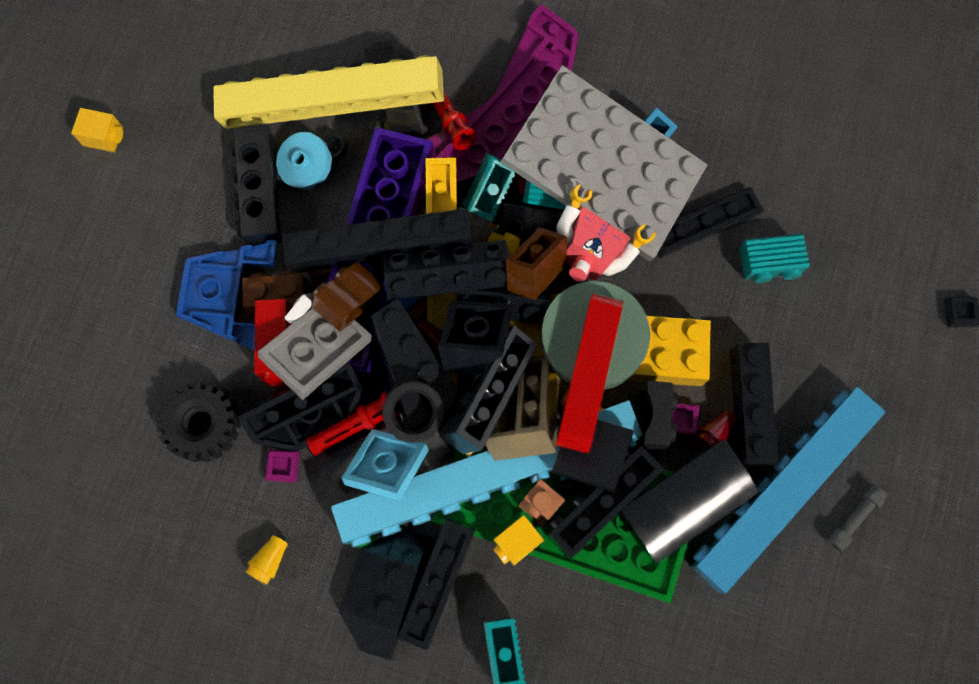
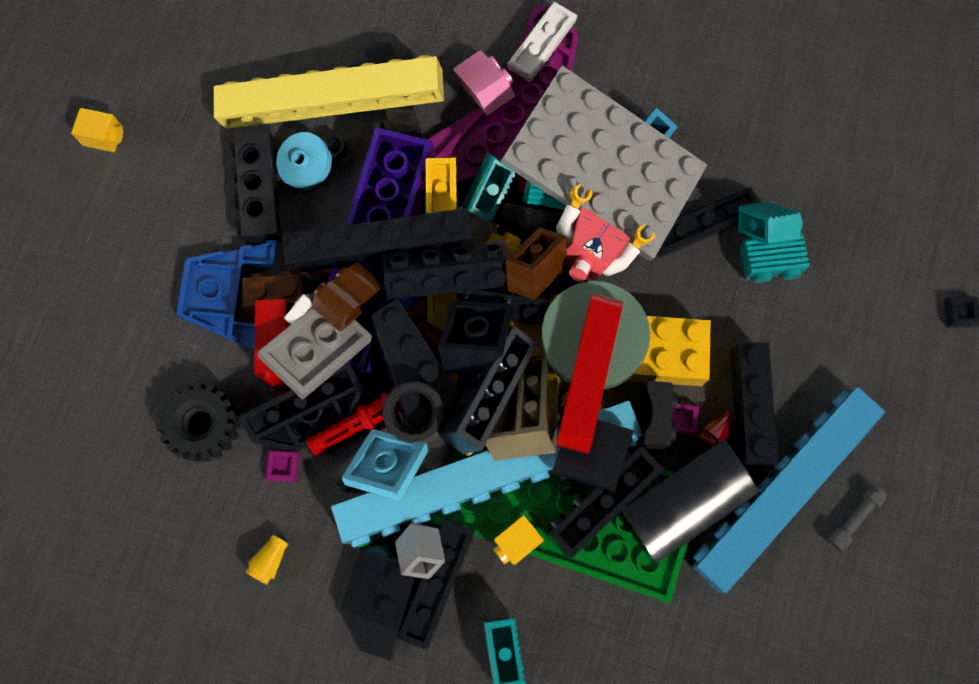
red pin [432,91,477,150] -> none
nougat brick [519,479,565,526] -> none
none -> light grey brick [395,524,445,579]
none -> bright pink brick [453,50,515,115]
none -> white tile [507,1,577,82]
none -> teal brick [738,201,803,246]

